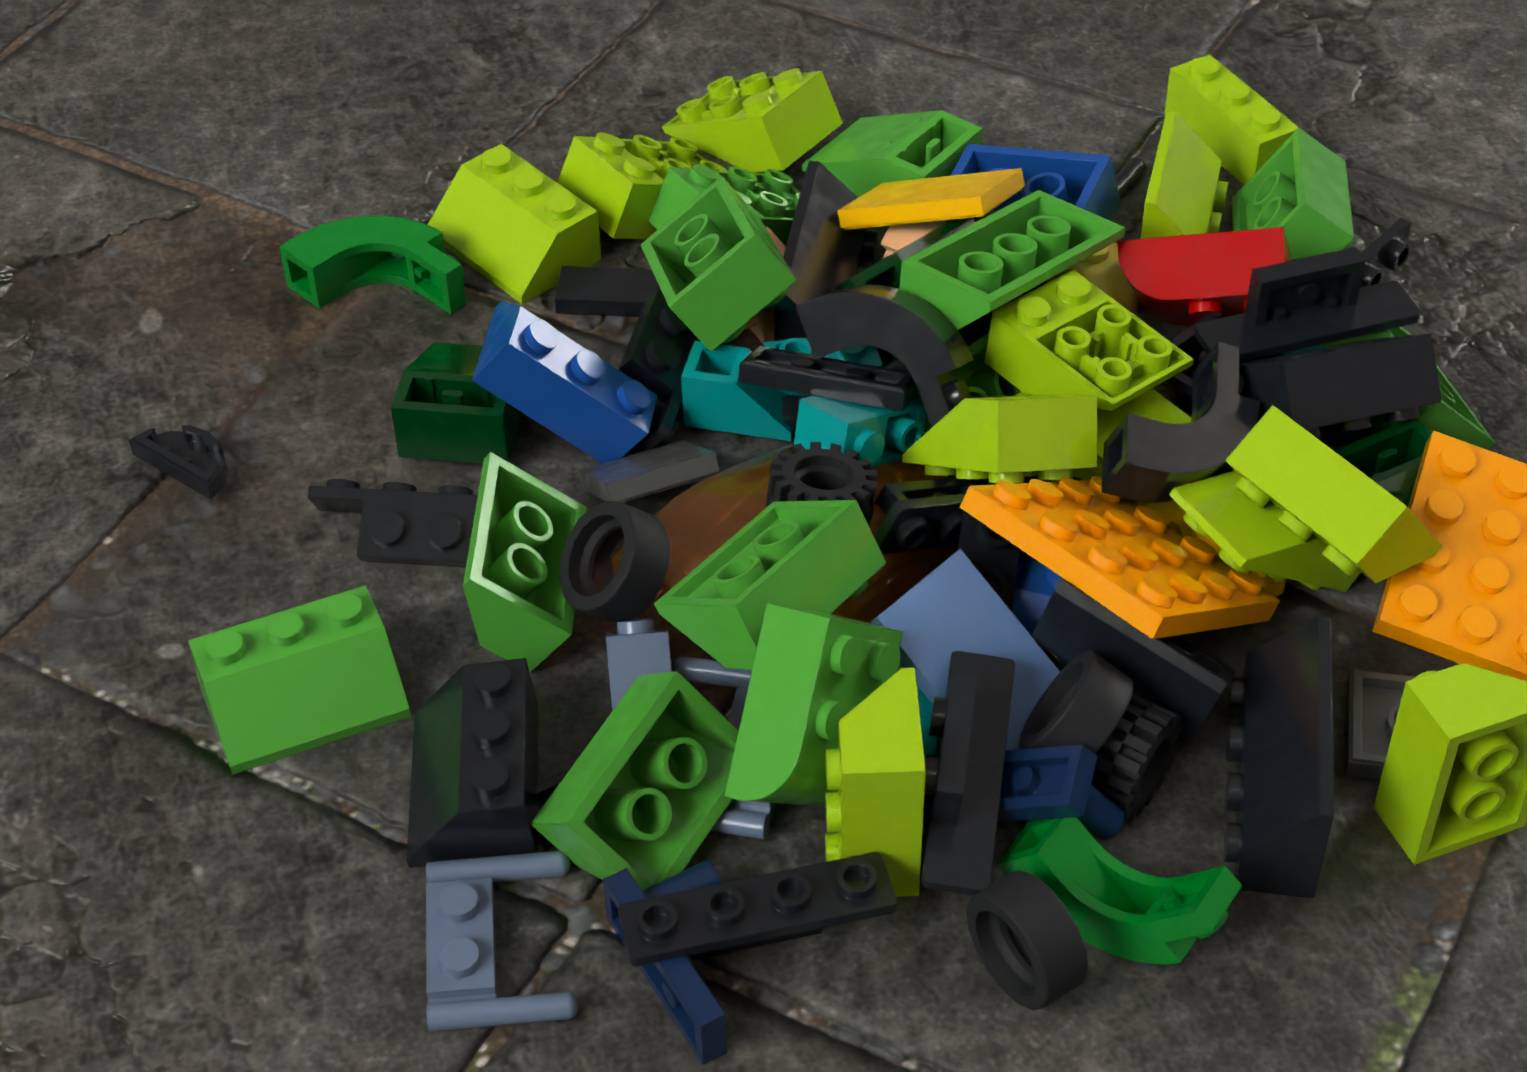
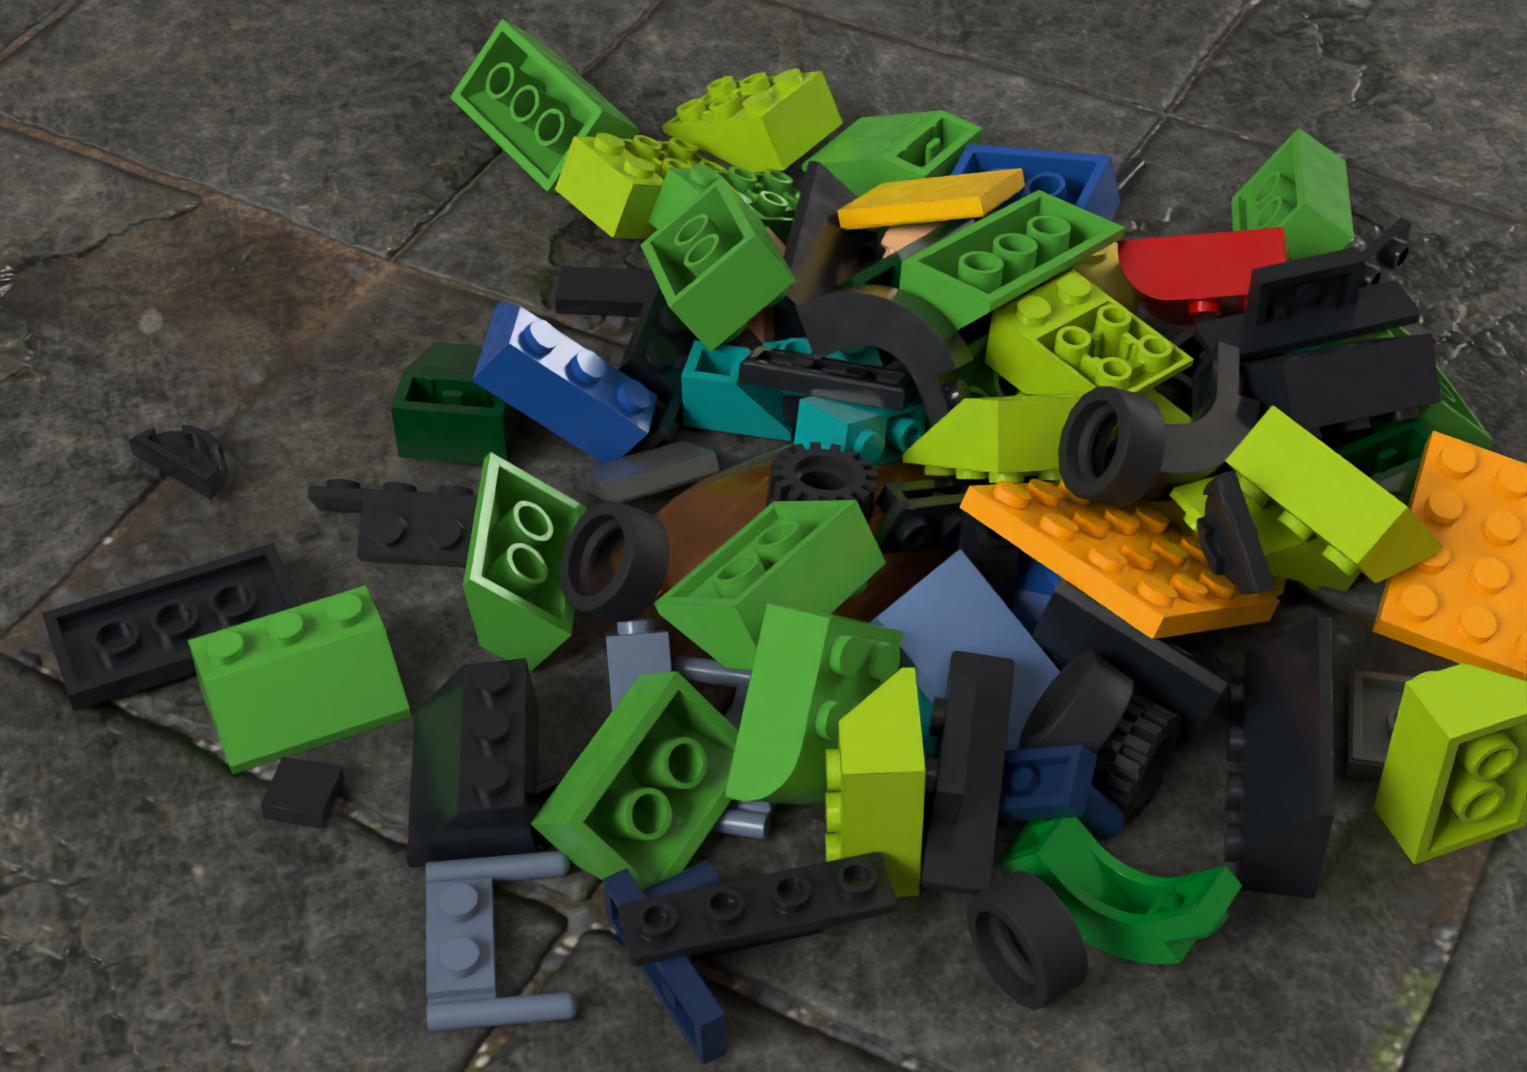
green arch [279,216,467,314] -> none
lime slope [428,144,601,305] -> none
lime slope [1140,111,1228,239] -> none
lime slope [1164,54,1306,185] -> none
none -> black plate [42,543,300,712]
none -> black tile [261,756,345,829]
none -> bright green slope [450,19,641,195]
none -> black tyre [1058,386,1166,507]
none -> black plate [1197,470,1276,595]

